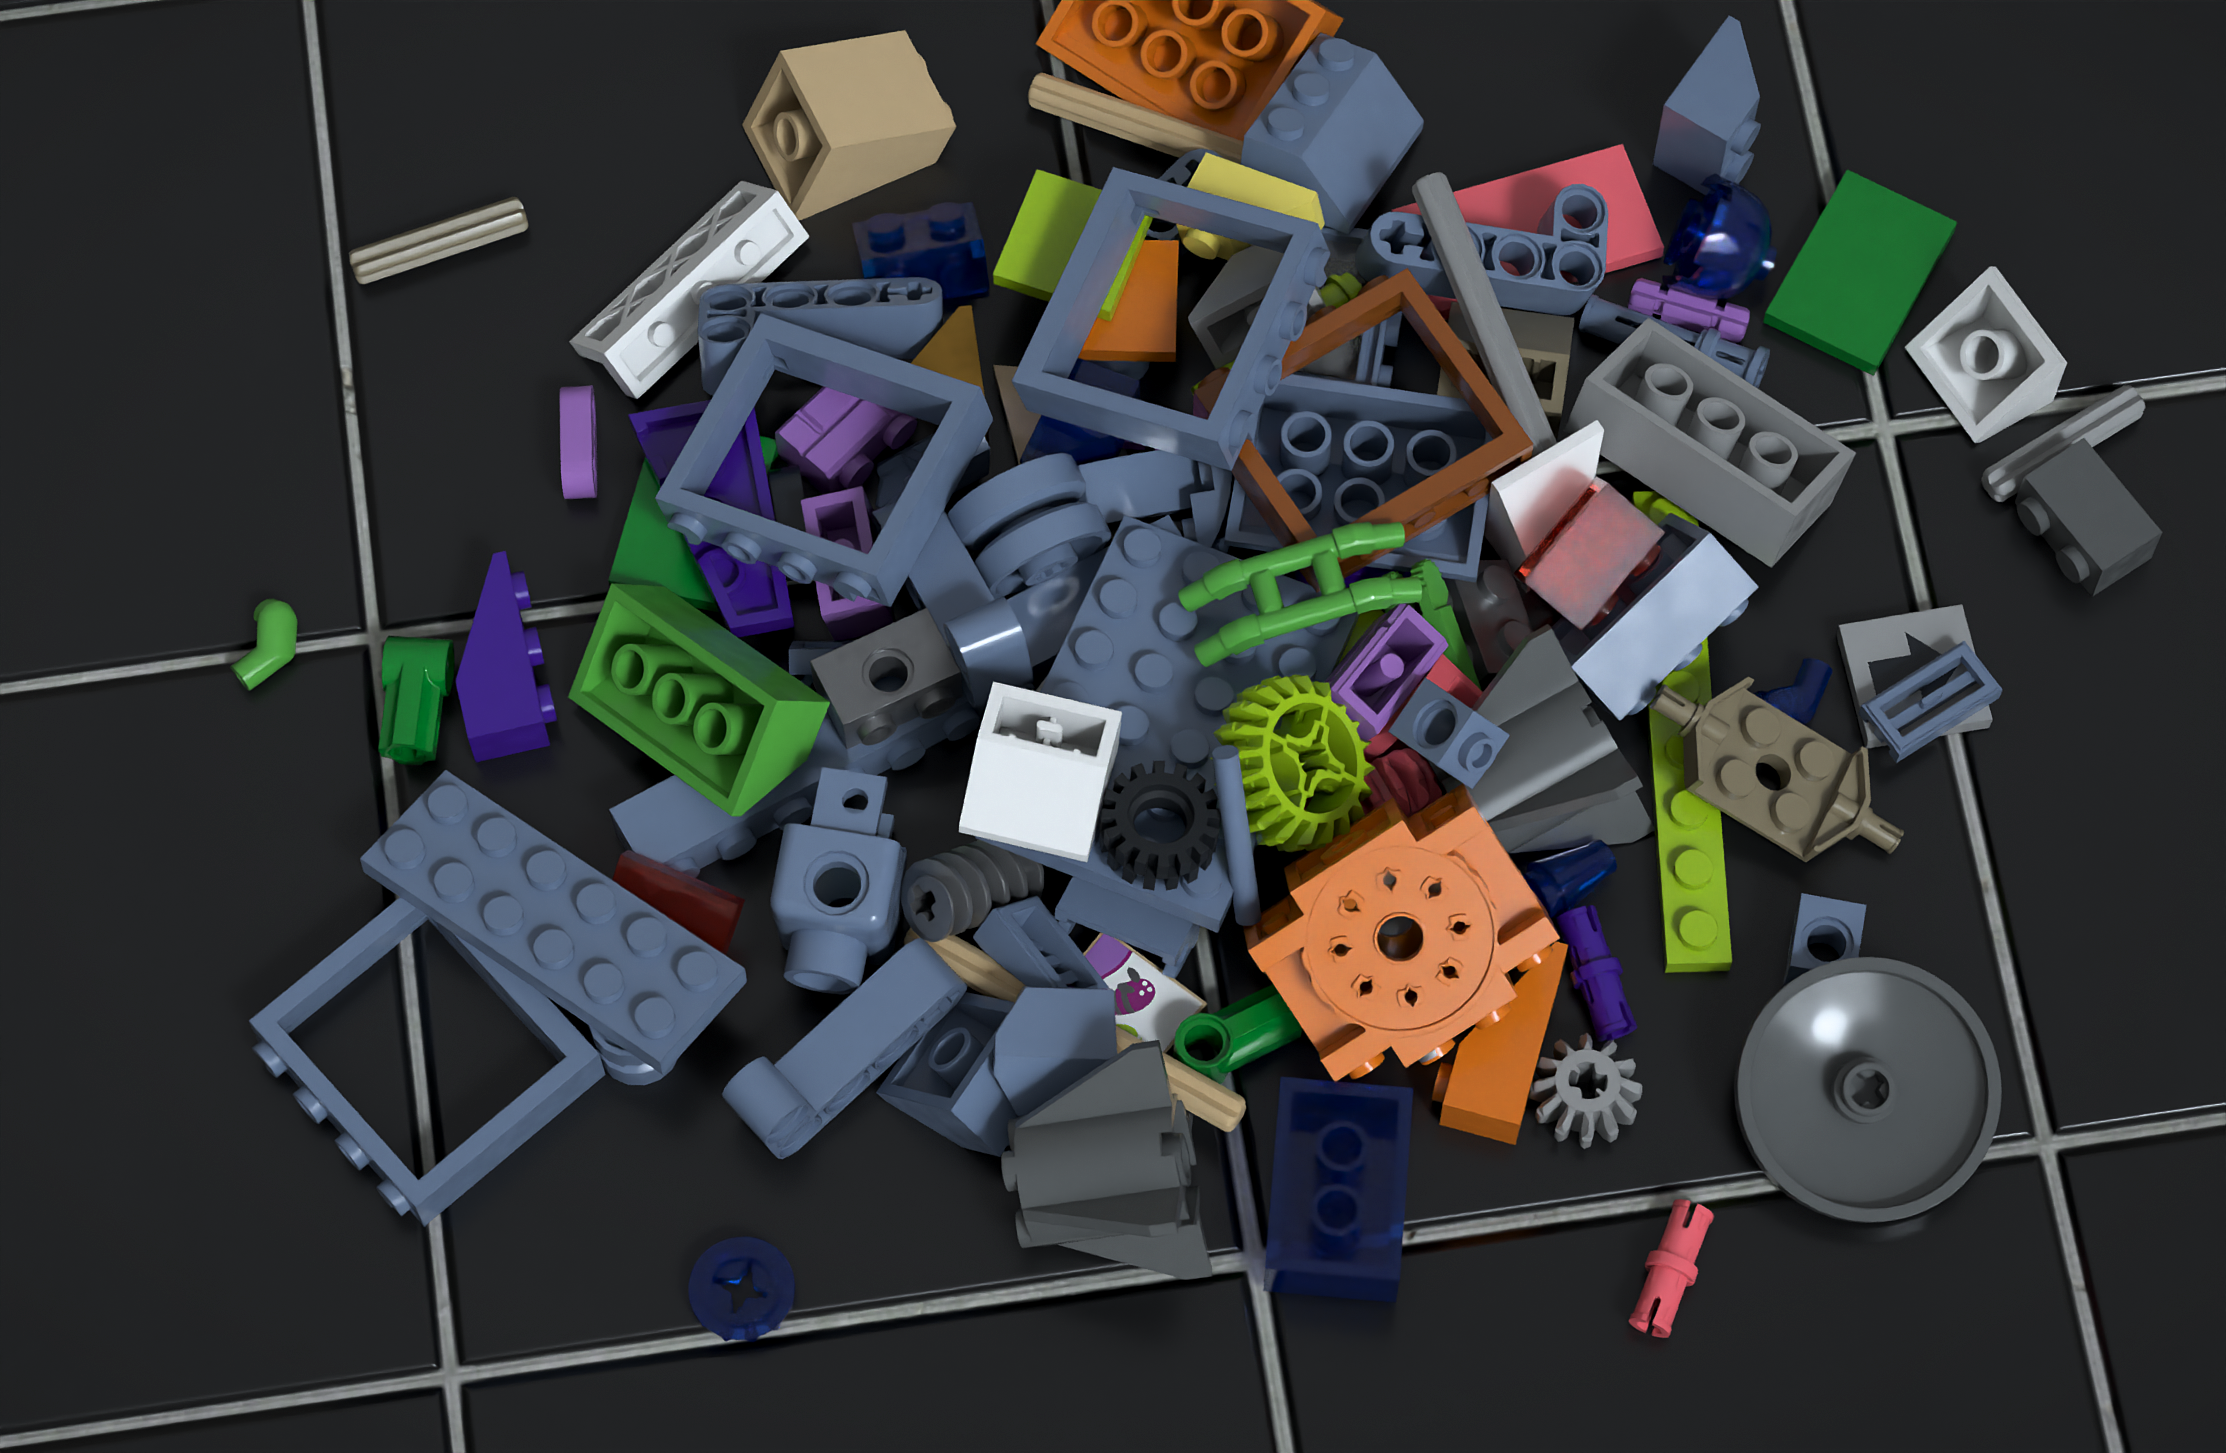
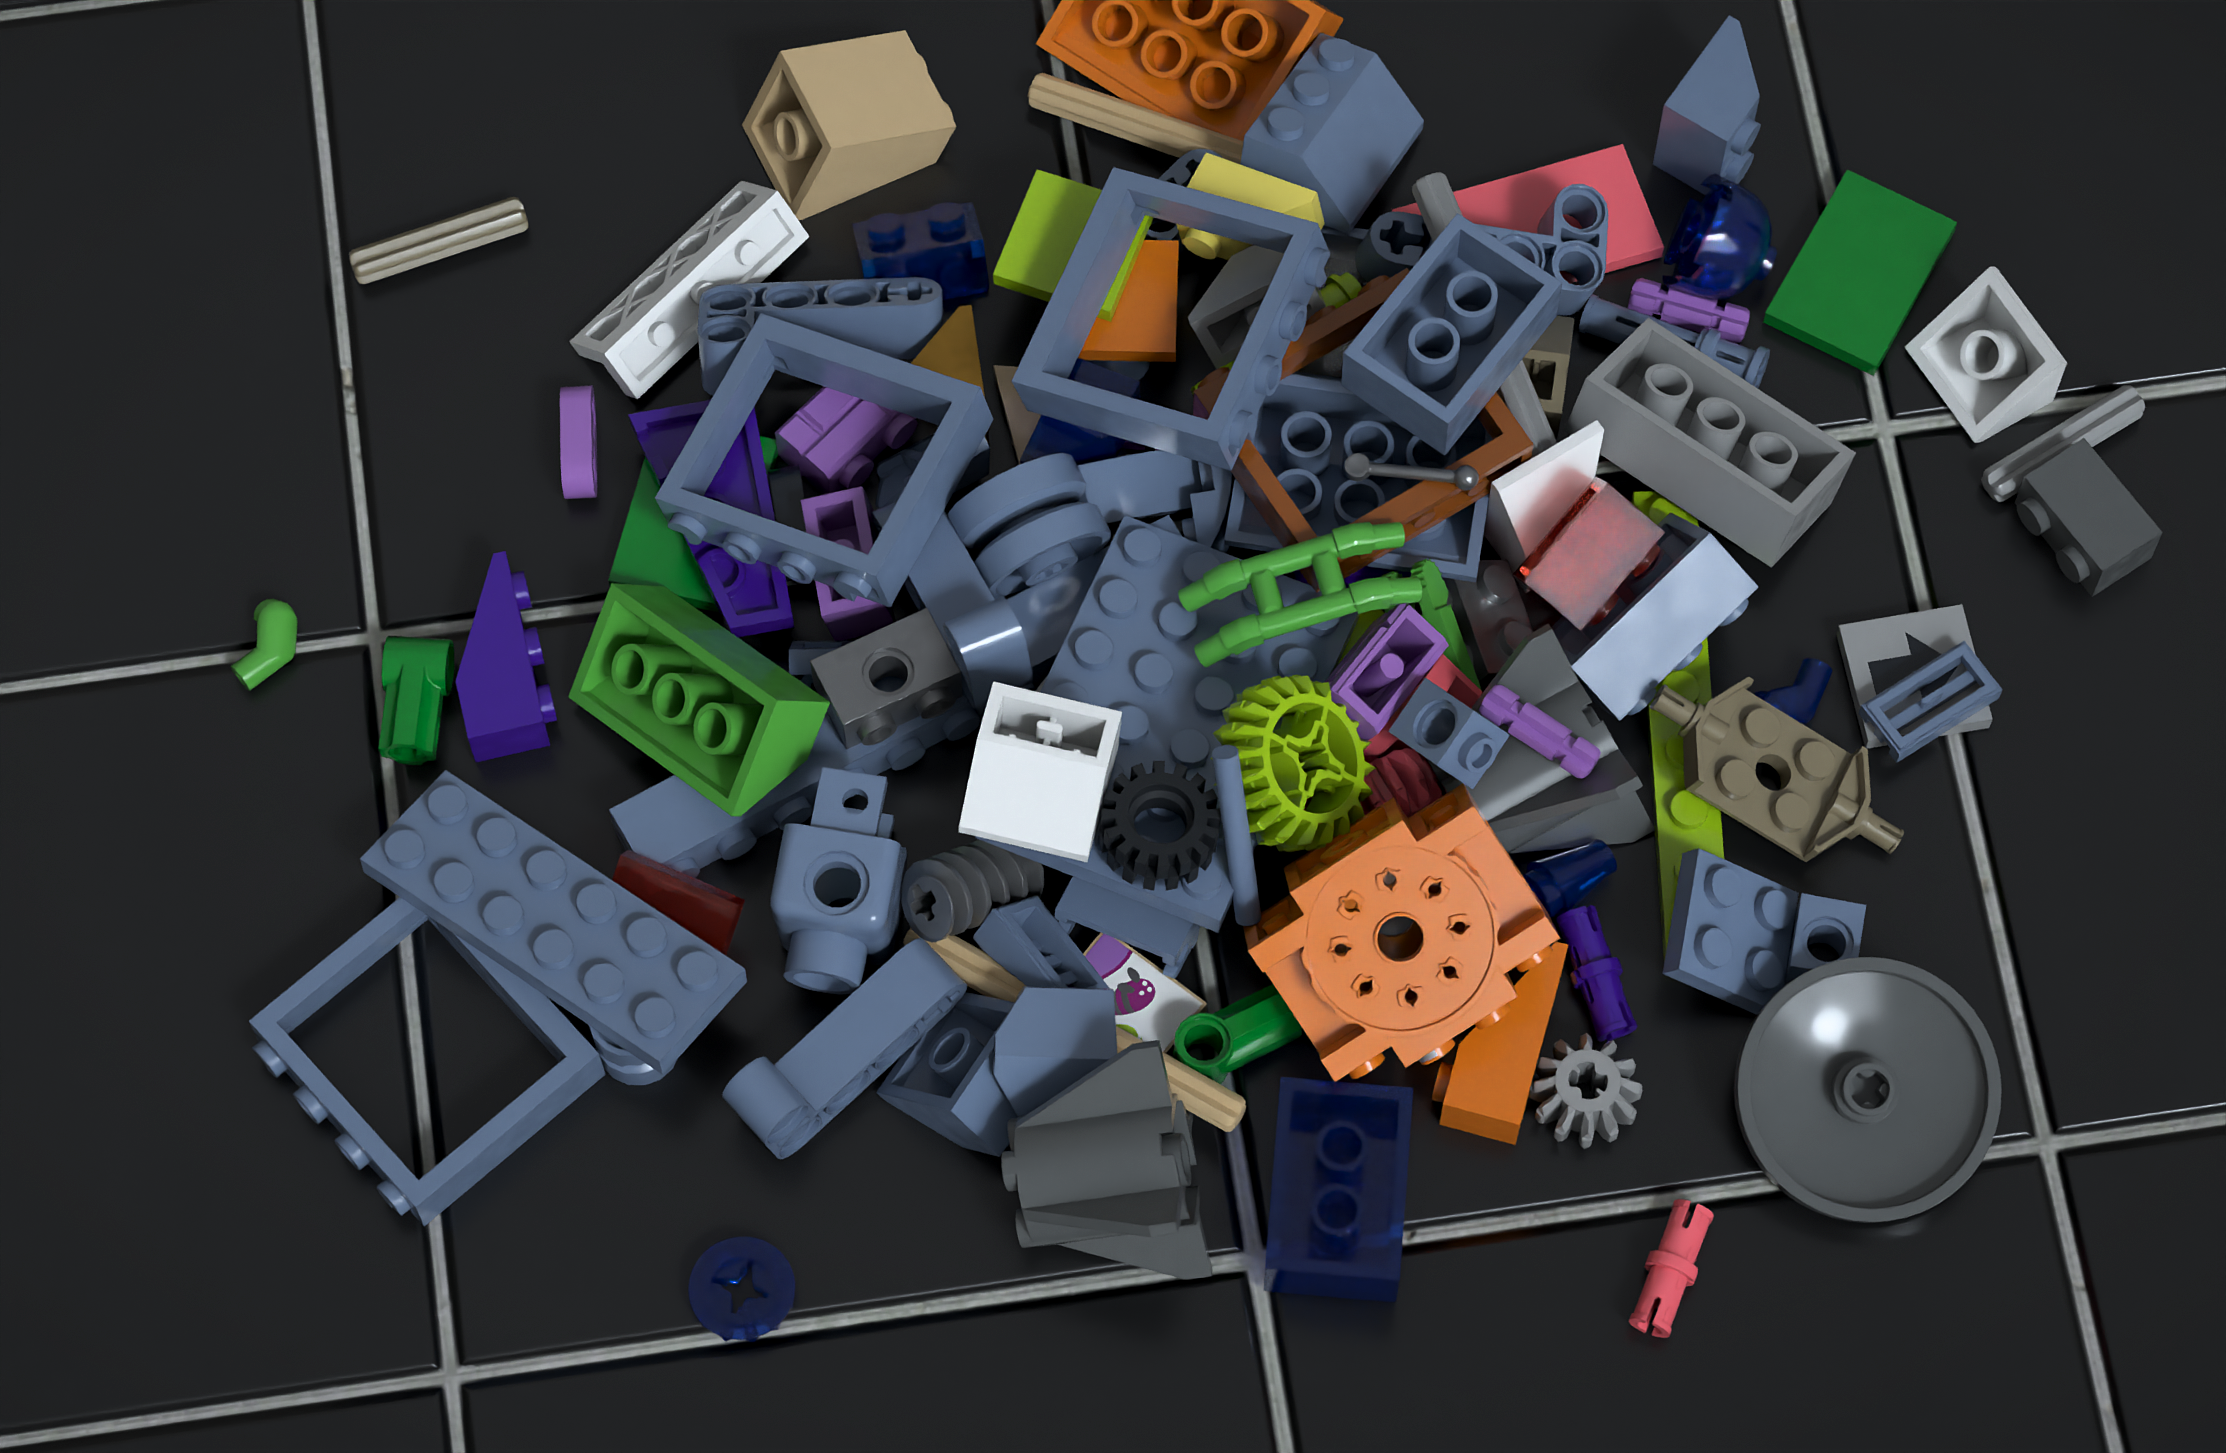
none -> sand blue brick [1341,213,1562,455]
none -> flat silver hinge [1345,453,1479,490]
none -> medium lavender axle [1479,685,1601,779]
none -> sand blue plate [1663,848,1799,1015]

